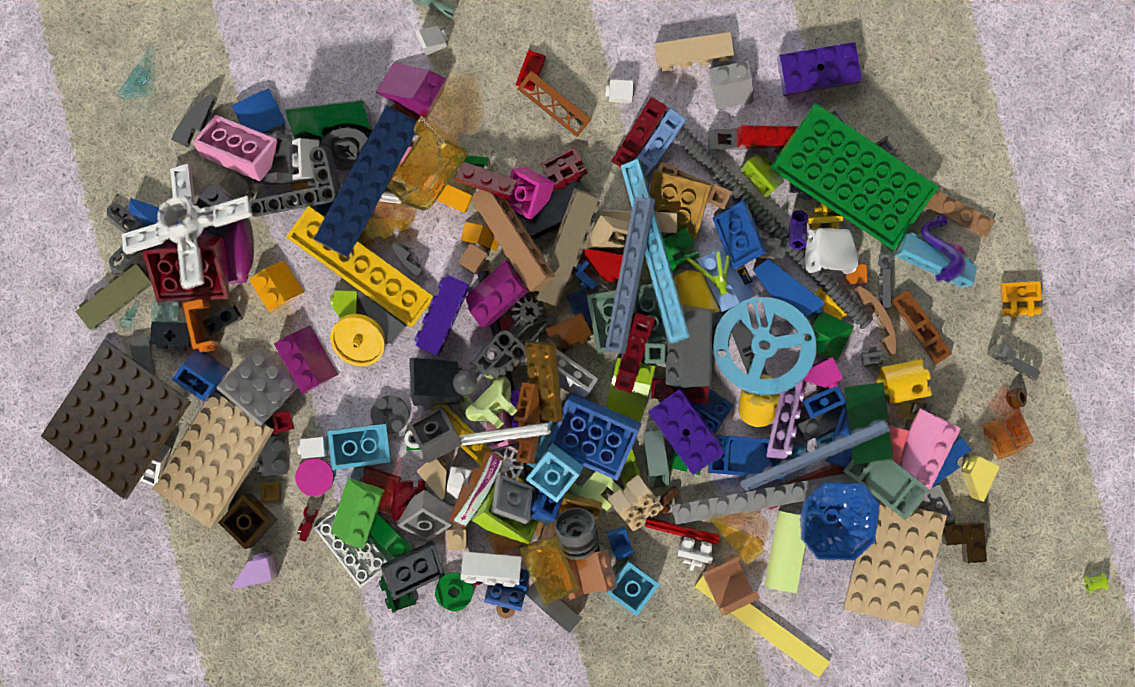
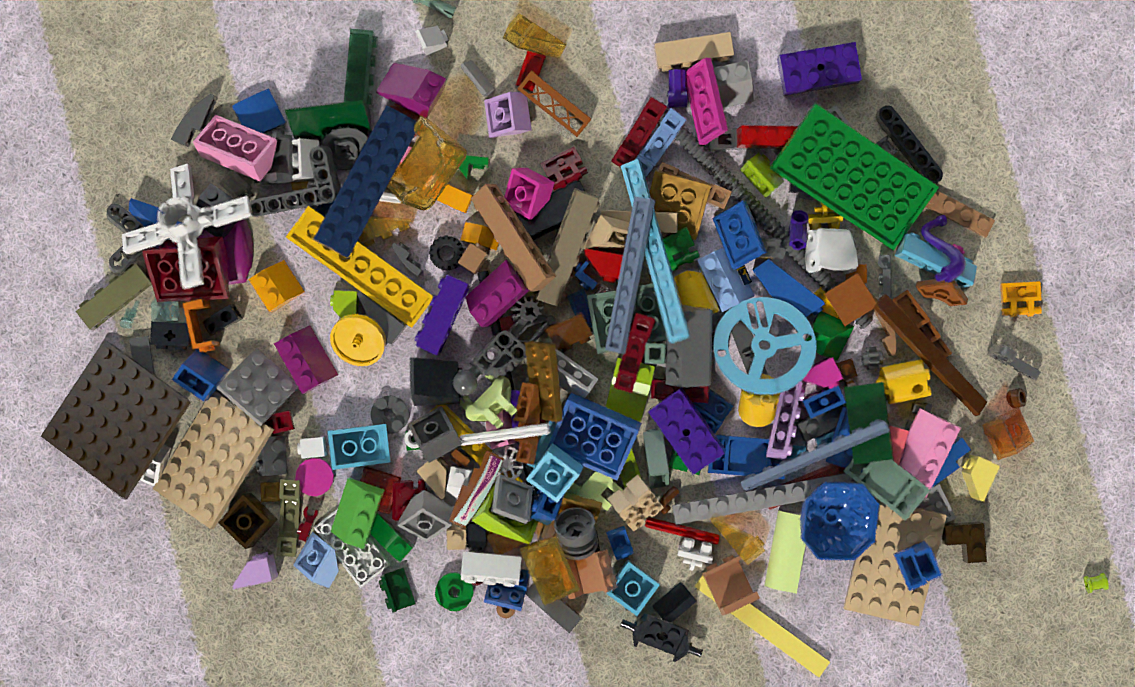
clear light blue slope [116,64,150,100] -> none
black tile [380,541,444,600] -> none
dark red plate [455,162,517,200] -> none
white brick [605,80,633,103] -> none
lime plant [687,251,730,295] -> none
none -> olive slope [276,479,301,557]
none -> light blue slope [293,532,339,588]
none -> clear green brick [344,28,378,108]
none -> black tyre [429,235,464,271]
none -> dark orange plate [451,448,471,467]
none -> light grey slope [461,60,495,98]
none -> black brick [466,523,486,551]
none -> lavender slope [484,92,532,138]
none -> clear yellow slope [503,13,567,58]
none -> black plate [620,614,703,662]
none -> black panel [652,582,697,623]
none -> dark purple piece [667,69,687,108]
none -> dark pink plate [685,58,728,145]
none -> dark orange tile [824,273,876,326]
none -> reddish brown plate [836,358,858,387]
none -> reddish brown tile [873,294,987,416]
none -> black beam [876,105,943,184]
none -> blue plate [894,541,942,591]
none -> dark orange tile [916,279,968,306]

